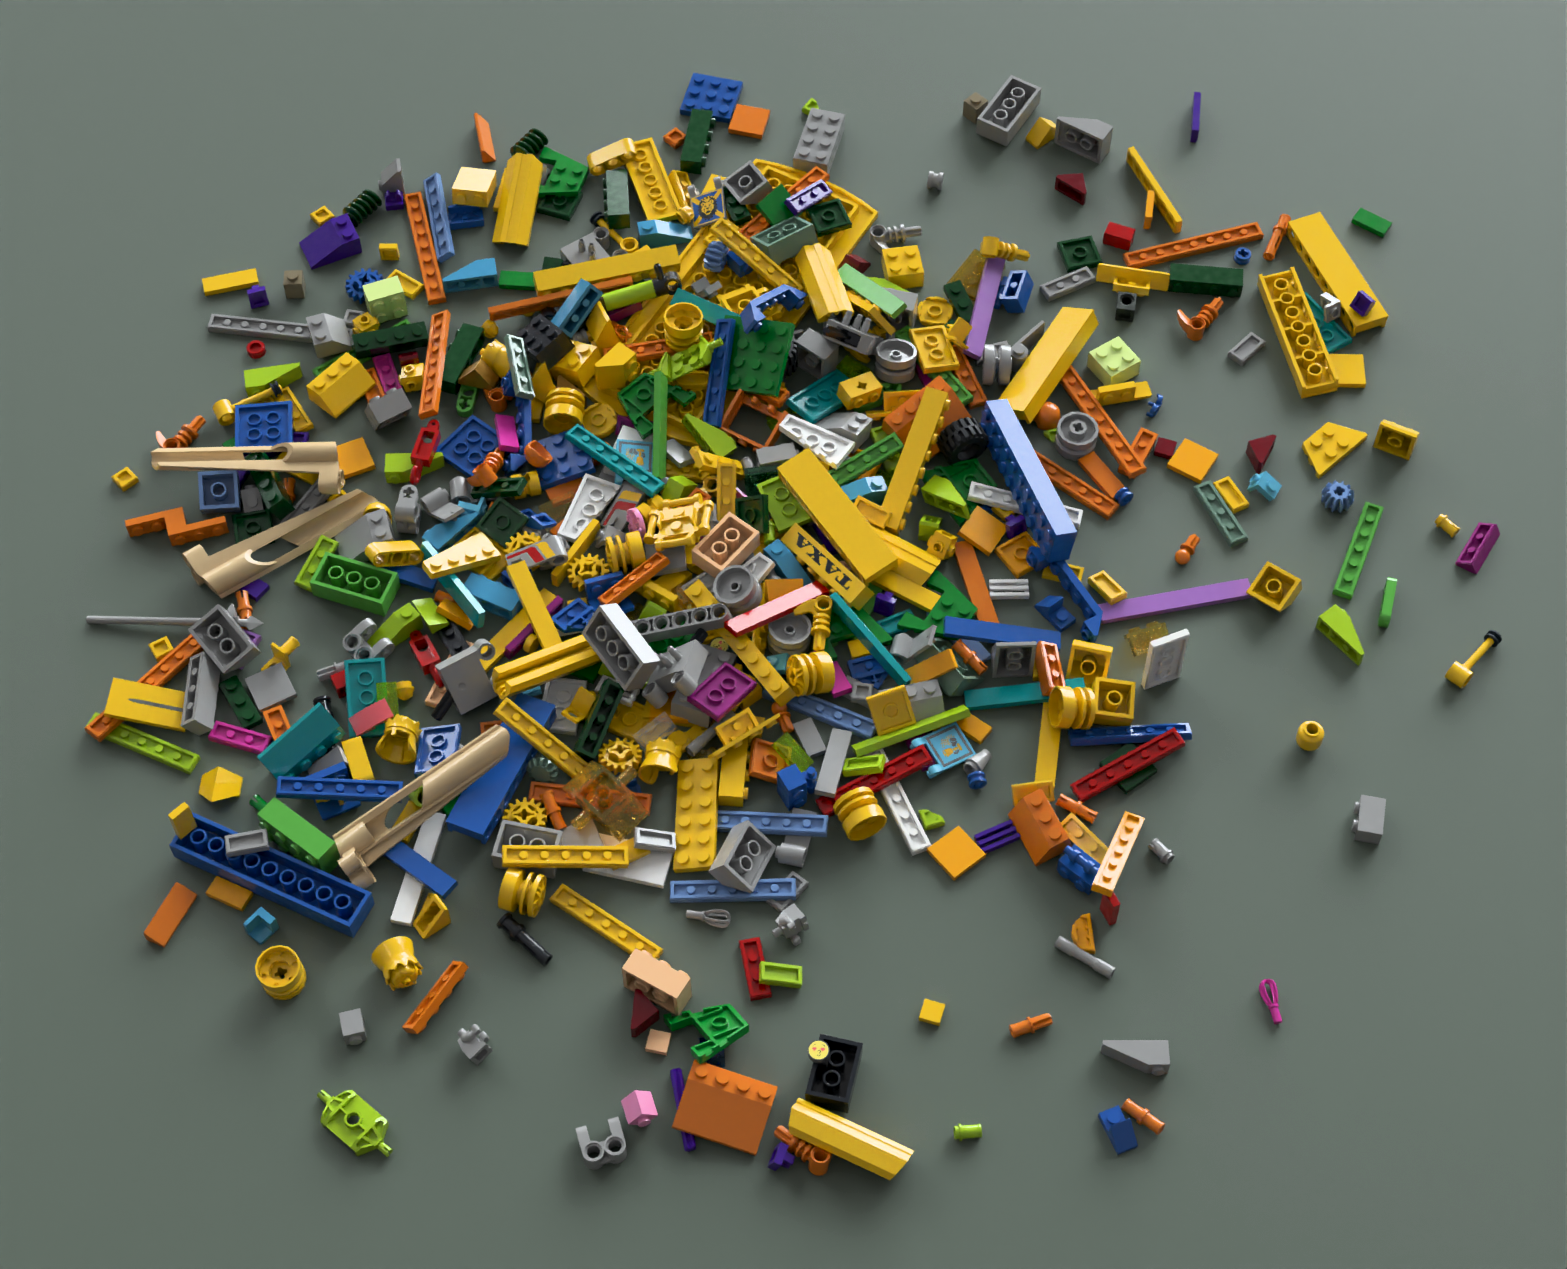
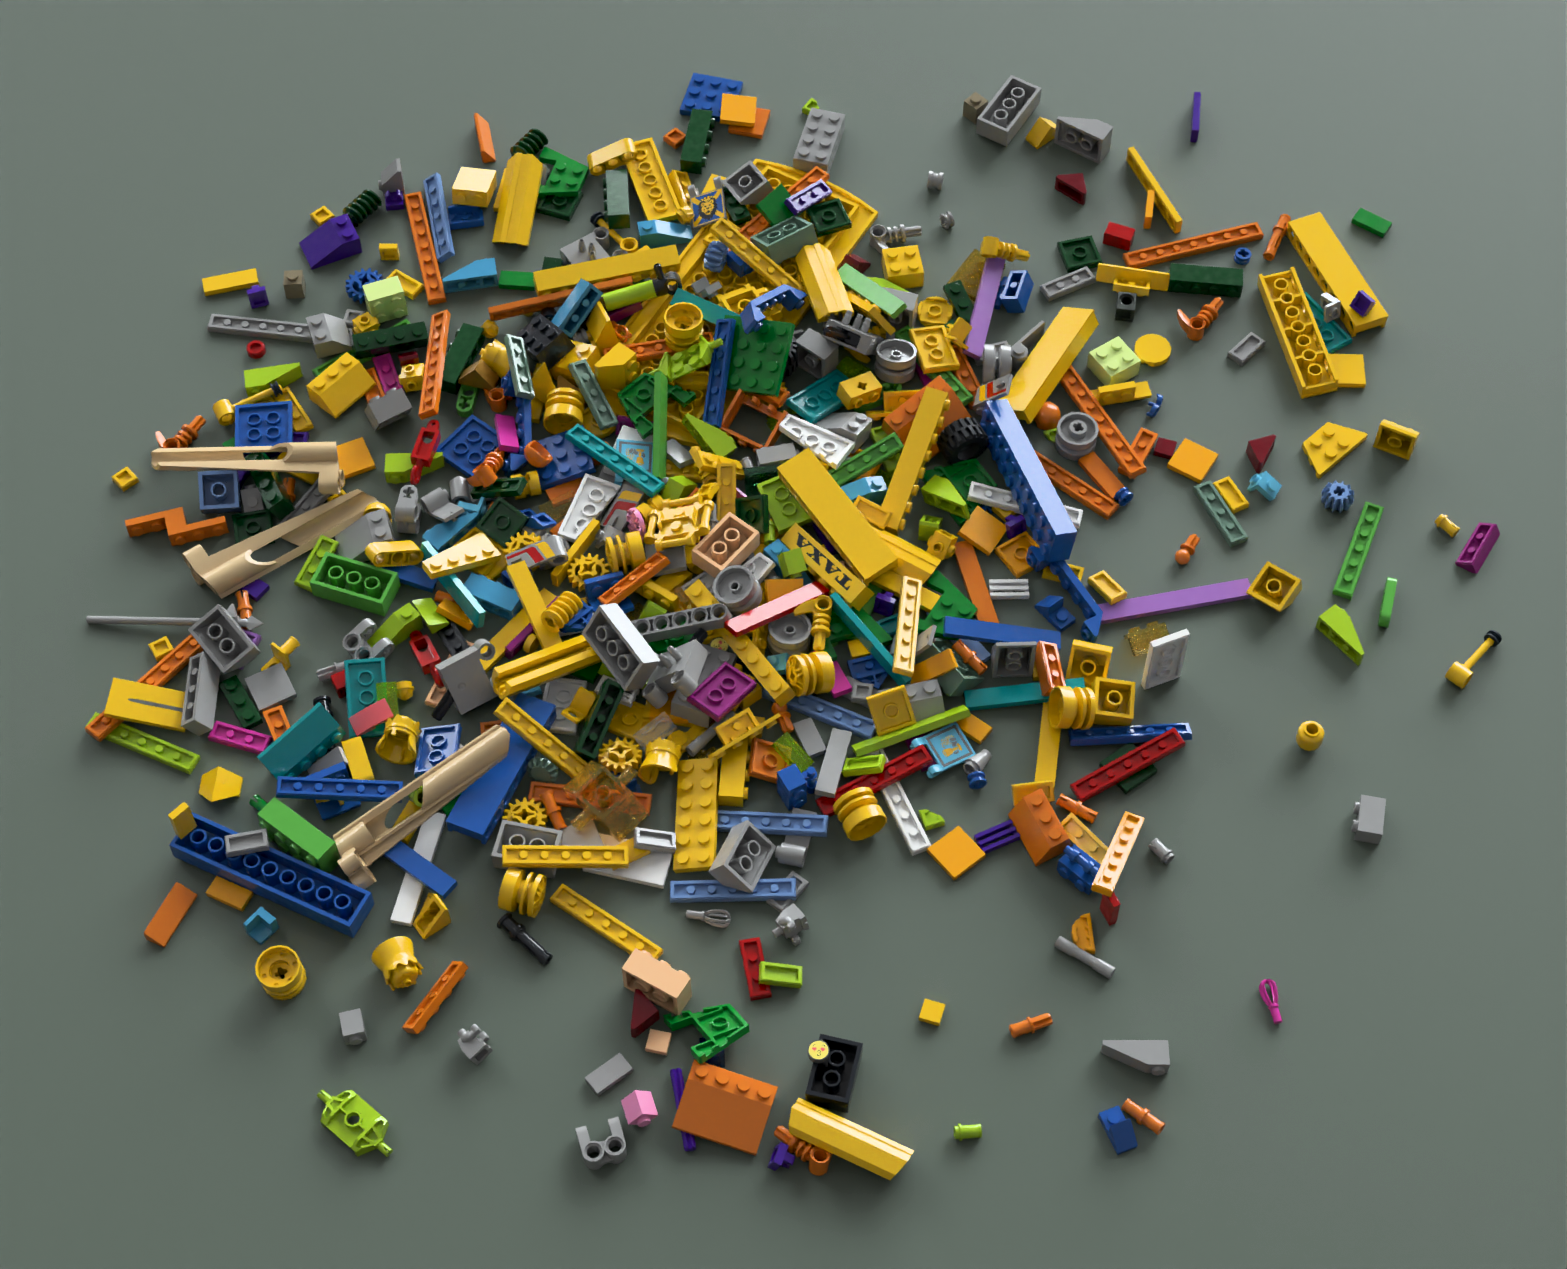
none -> yellow piece [541,591,583,633]
none -> sand green tile [568,359,619,430]
none -> light grey tile [585,1053,633,1096]
none -> yellow tile [696,482,719,501]
none -> light orange tile [720,93,757,128]
none -> lime brick [777,548,807,579]
none -> yellow tile [892,576,922,677]
none -> light grey bush [939,211,955,229]
none -> light grey door [973,374,1013,416]
none -> yellow tile [1134,334,1171,367]

